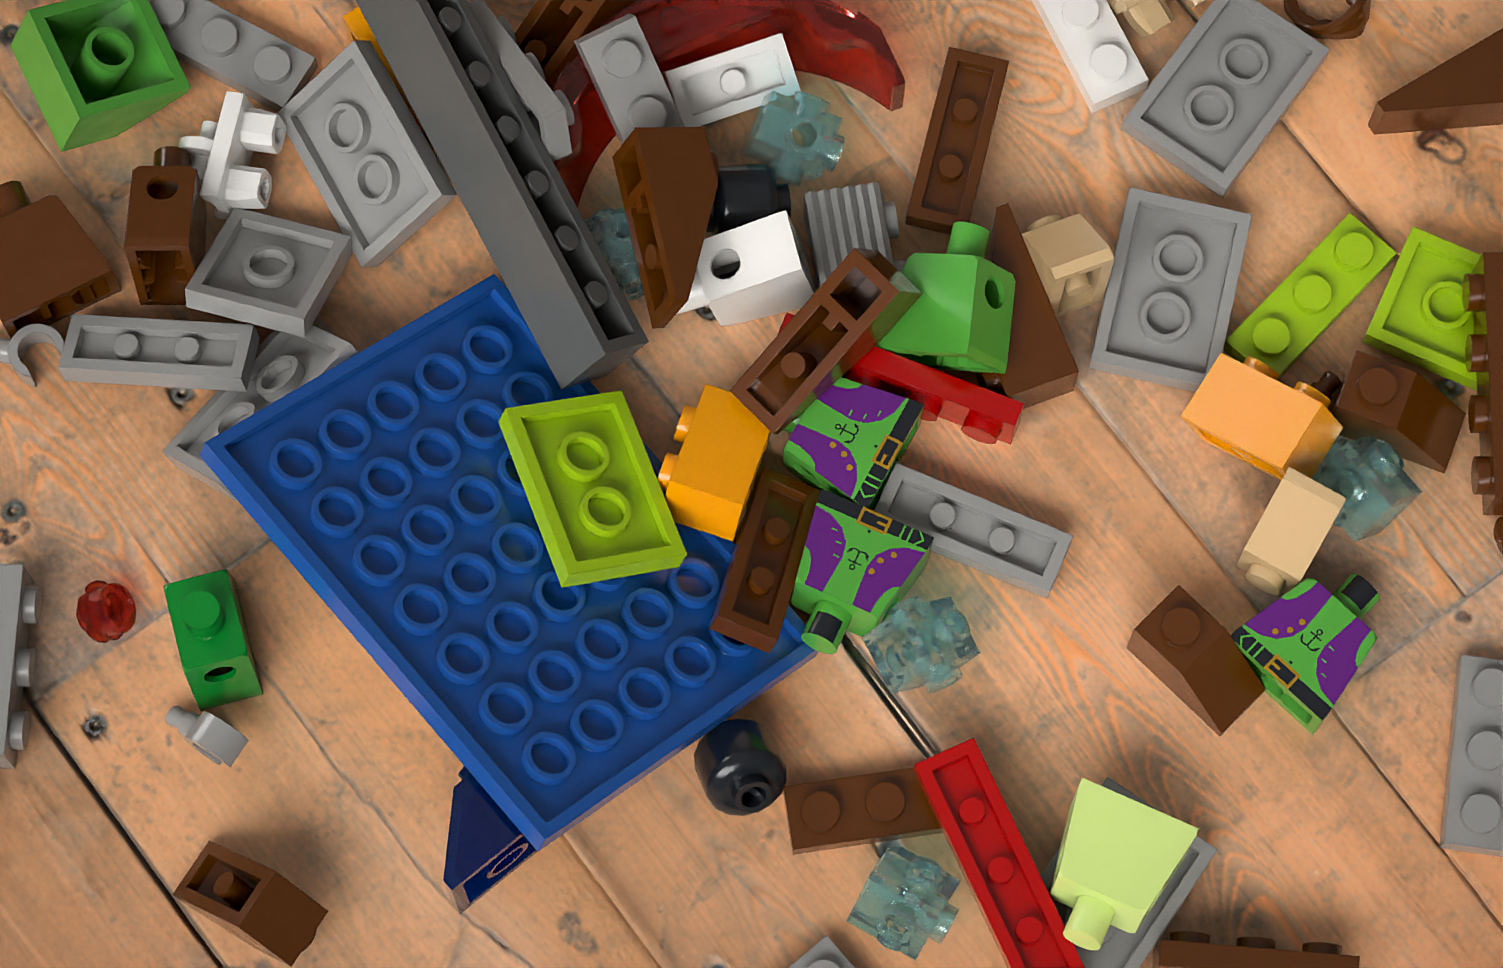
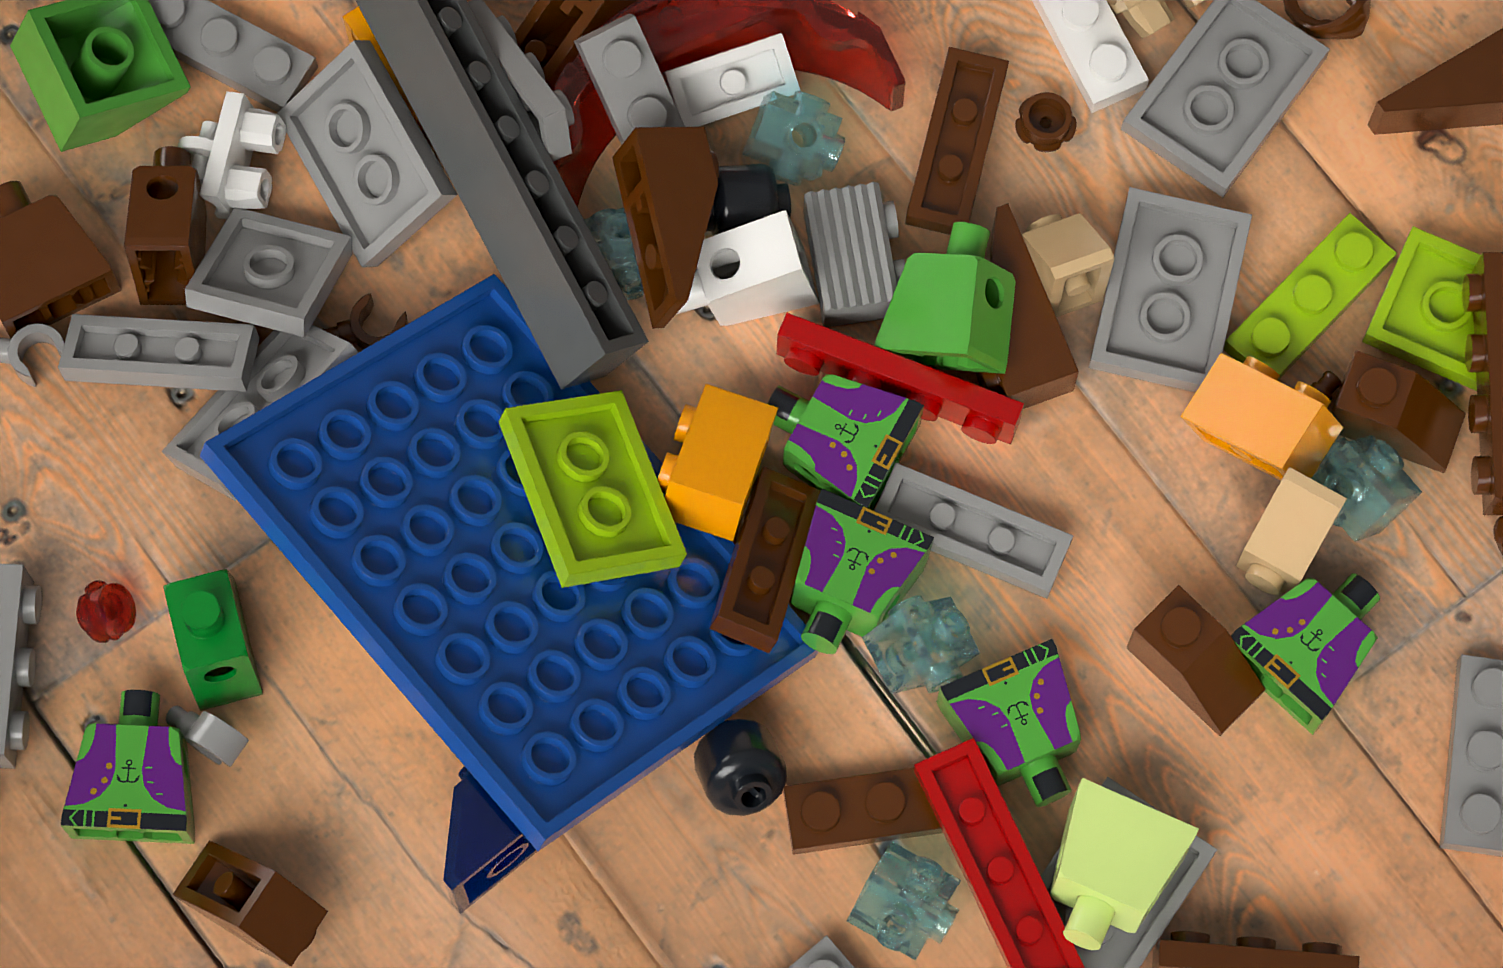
reddish brown slope [730,248,923,434] -> none
none -> torso [61,690,195,844]
none -> reddish brown piece [322,293,409,350]
none -> torso [936,639,1081,807]
none -> reddish brown plate [1015,92,1077,152]

